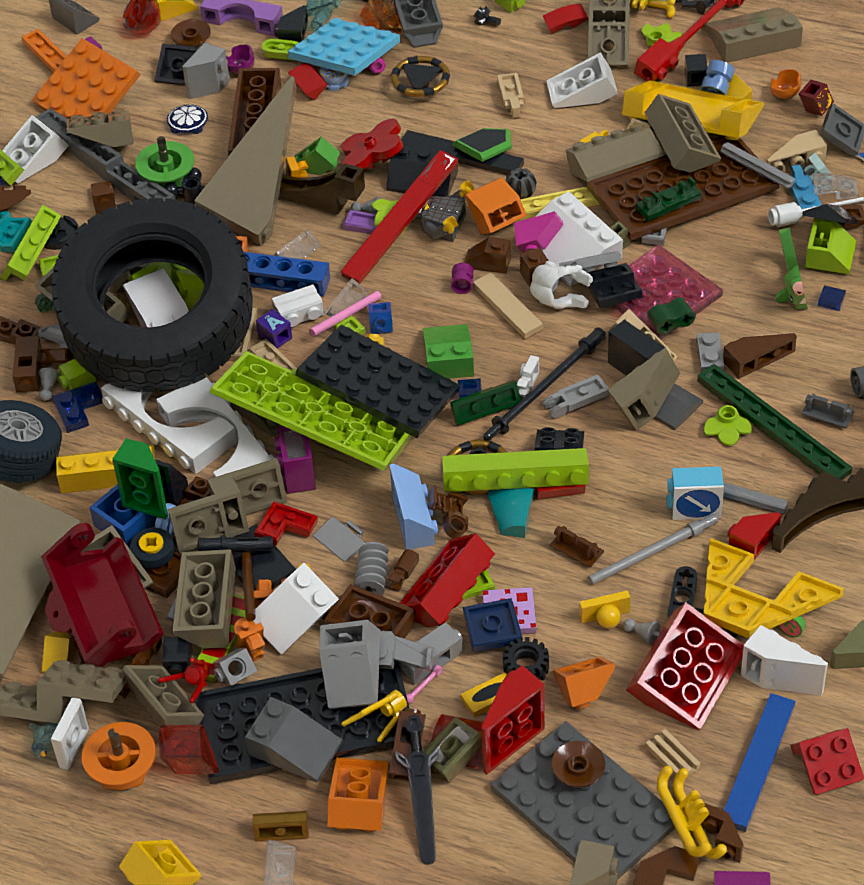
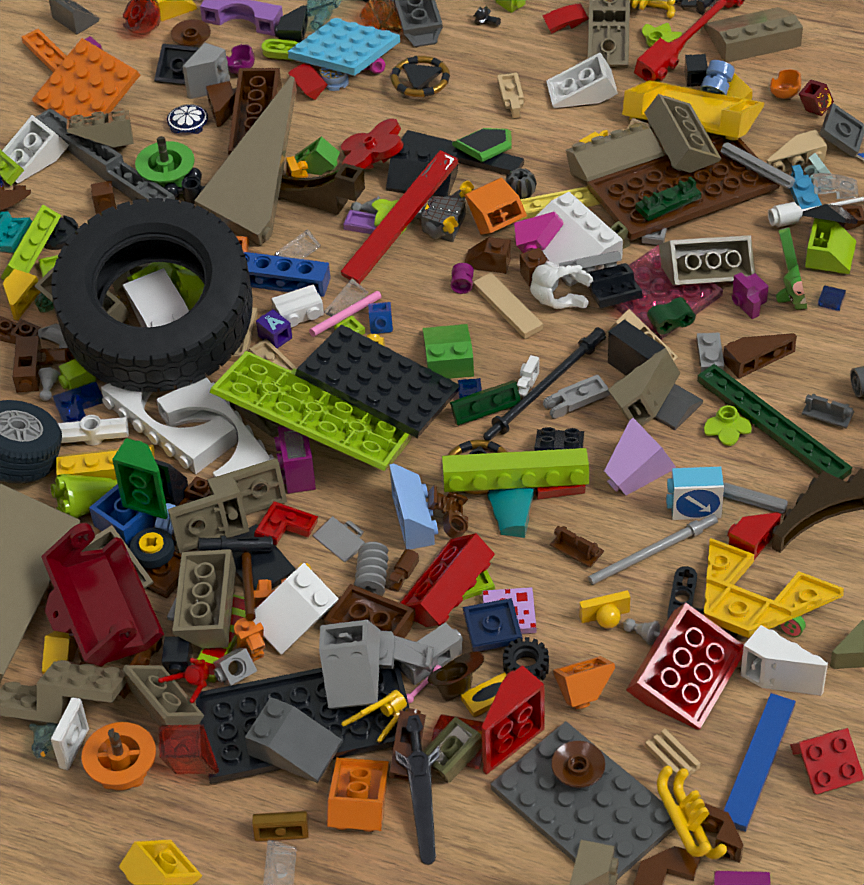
none -> yellow slope [3,269,40,321]
none -> lime cone [51,474,118,518]
none -> white piece [58,415,129,446]
none -> reddish brown slope [206,81,236,127]
none -> dark brown piece [428,651,484,701]
none -> lavender slope [604,418,676,495]
none -> dark tan slope [659,235,755,286]
none -> magenta brick [732,272,769,319]

